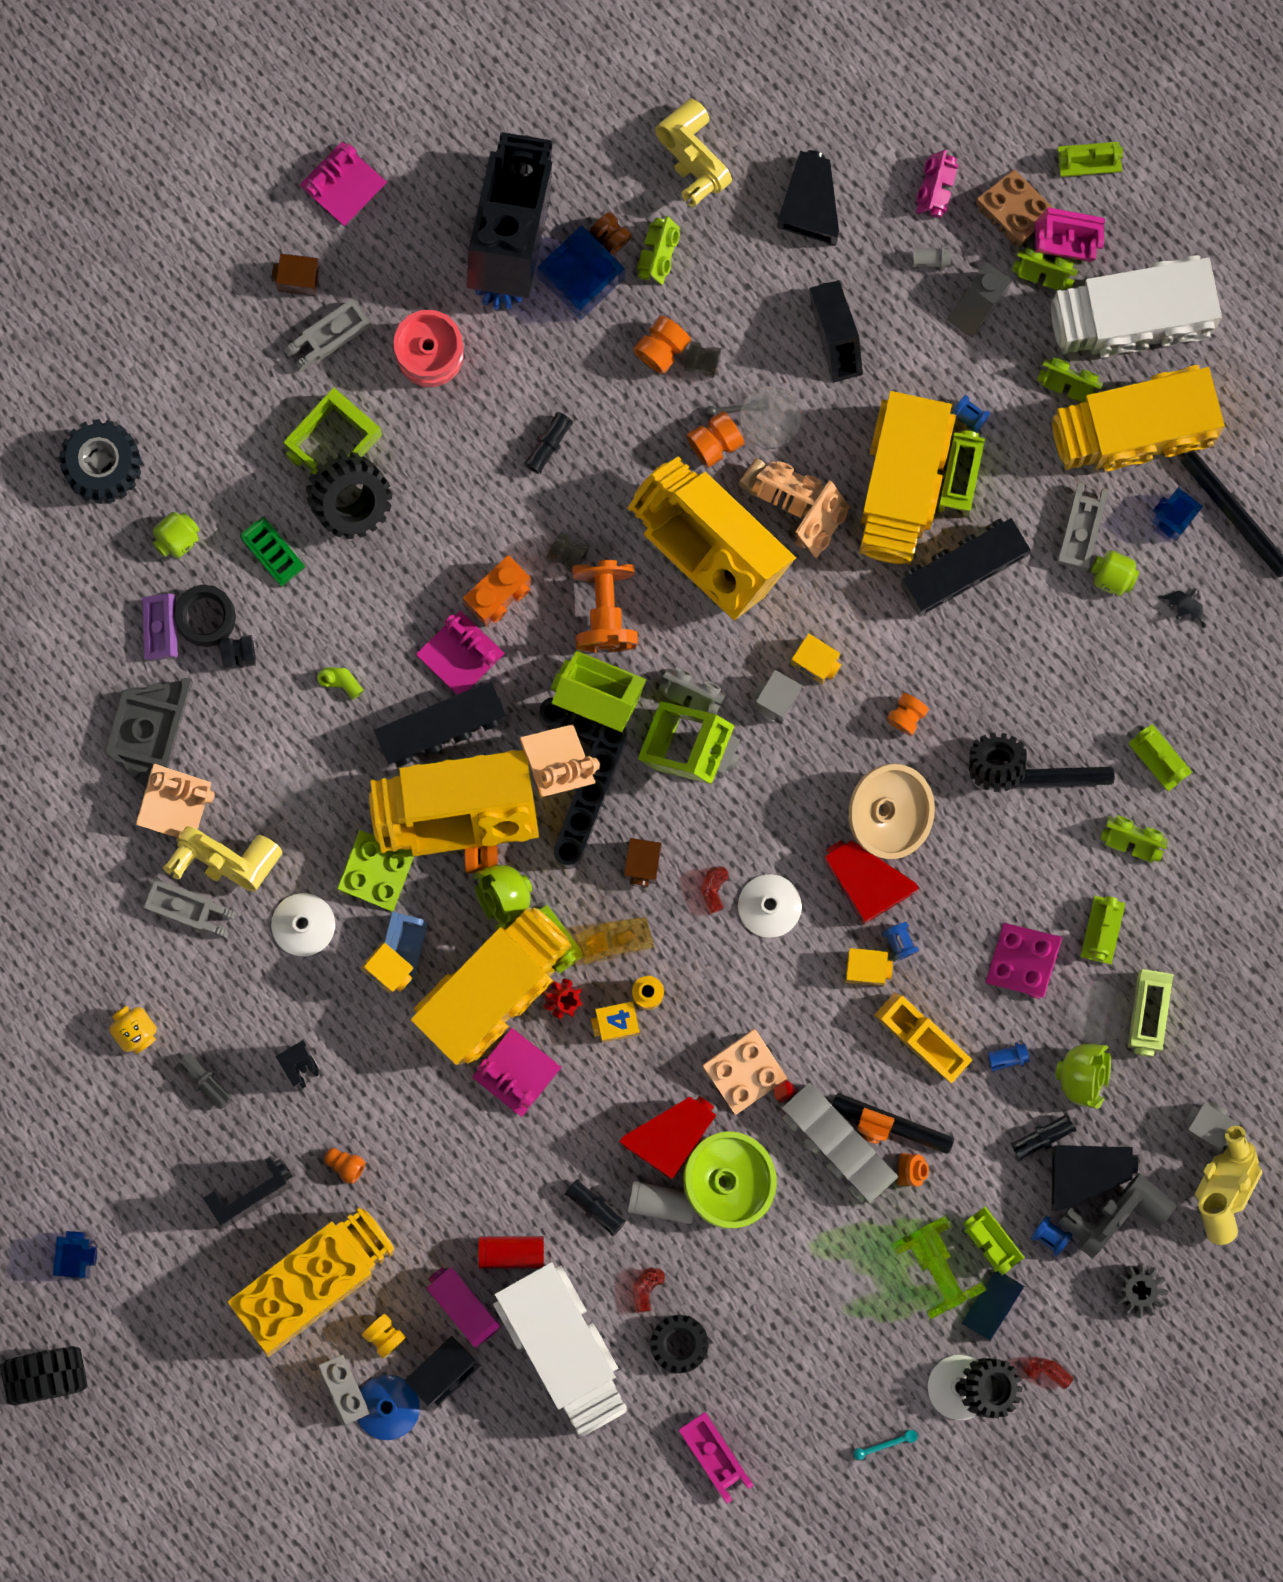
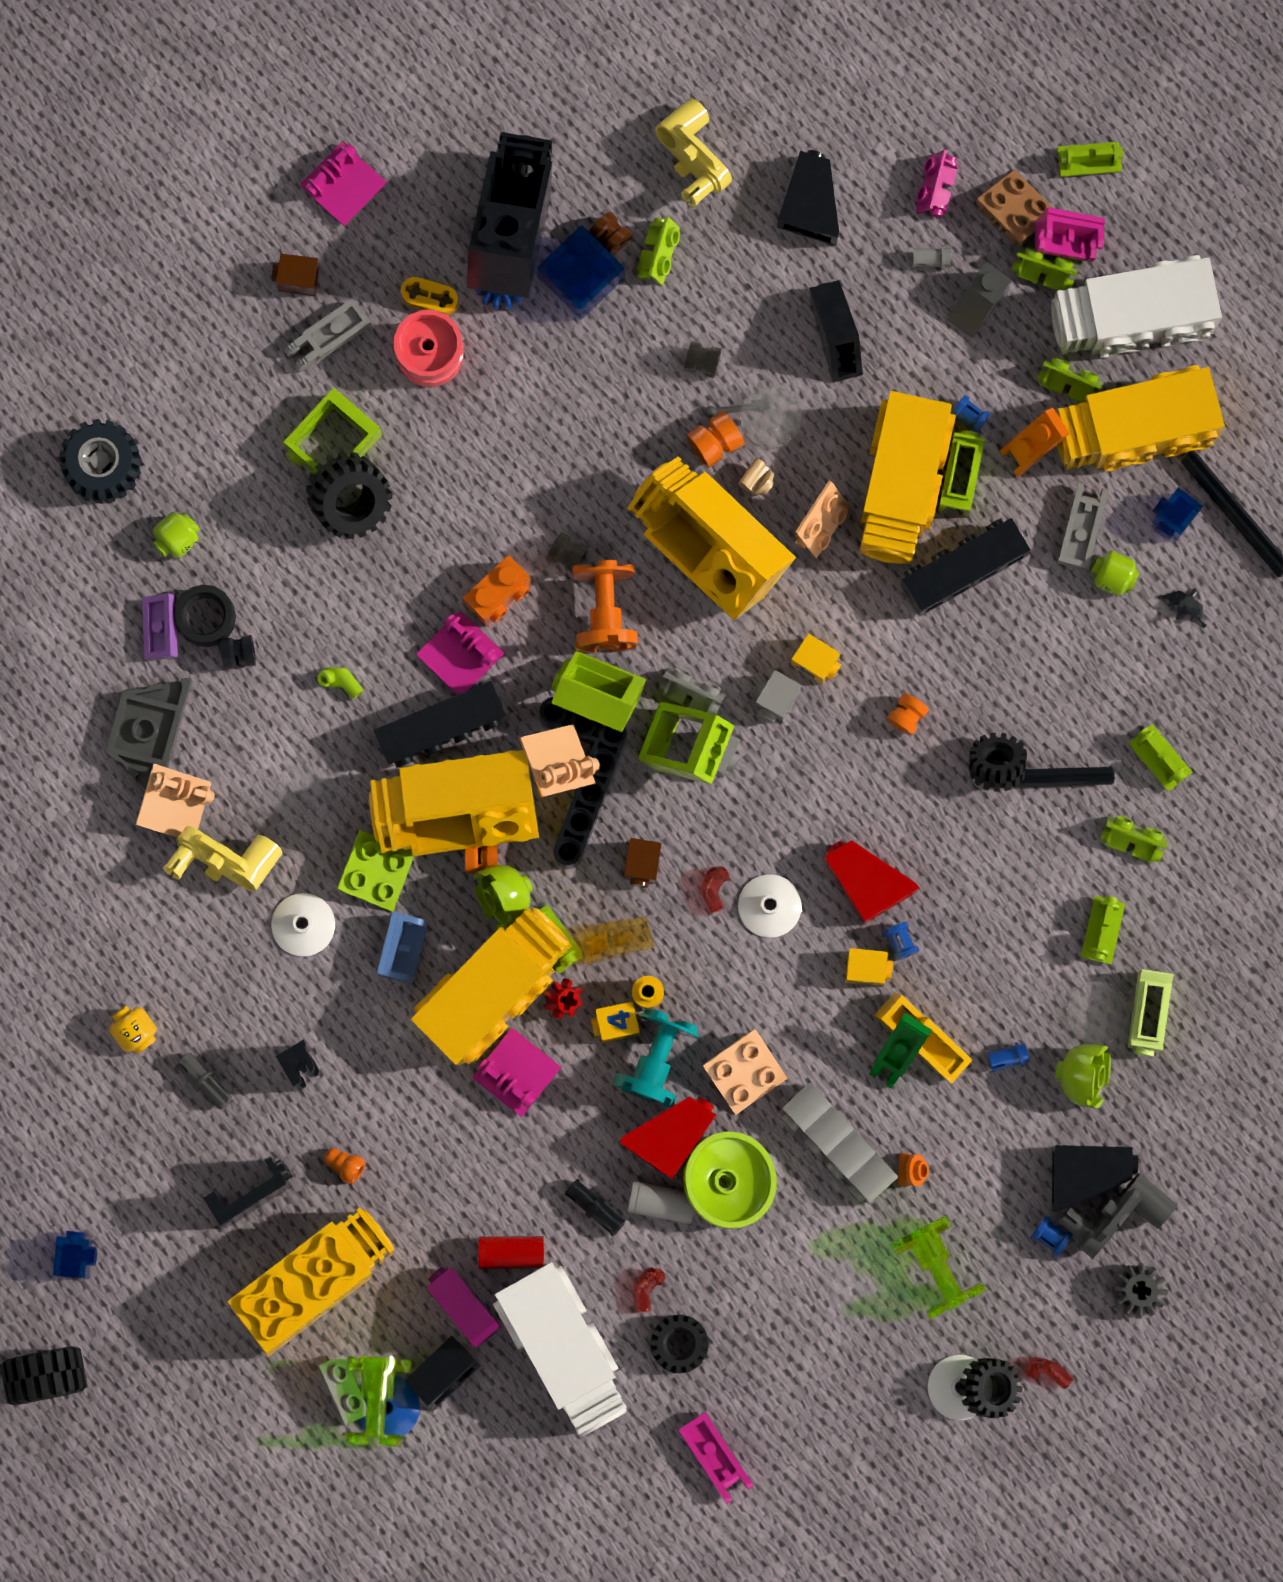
light grey hinge [142,878,237,938] -> none
green slope [240,516,306,587] -> none
yellow brick [360,942,414,993] -> none
yellow wheel [362,1313,407,1359] -> none
black pin [524,412,573,474] -> none
orange wheel [633,315,691,375] -> none
light nougat hinge [752,461,825,519] -> none
red rock [773,1080,797,1103] -> none
black axle [832,1093,954,1154] -> none
tan dish [849,764,935,859] -> none
teal hinge [853,1430,918,1461] -> none
orange plate [857,1108,895,1144] -> none
dark blue slope [961,1271,1025,1341] -> none
lime hinge [962,1206,1025,1275] -> none
dark pink hinge [985,923,1062,999] -> none
black pin [1010,1113,1077,1161] -> none
light grey brick [1184,1101,1238,1152] -> none
light yellow piece [1195,1126,1262,1245] -> none
none -> clear neon green piece [341,1356,412,1447]
none -> yellow beam [401,277,459,316]
none -> teal piece [612,1009,700,1108]
none -> green hinge [869,1013,932,1089]
none -> orange hinge [999,408,1070,477]

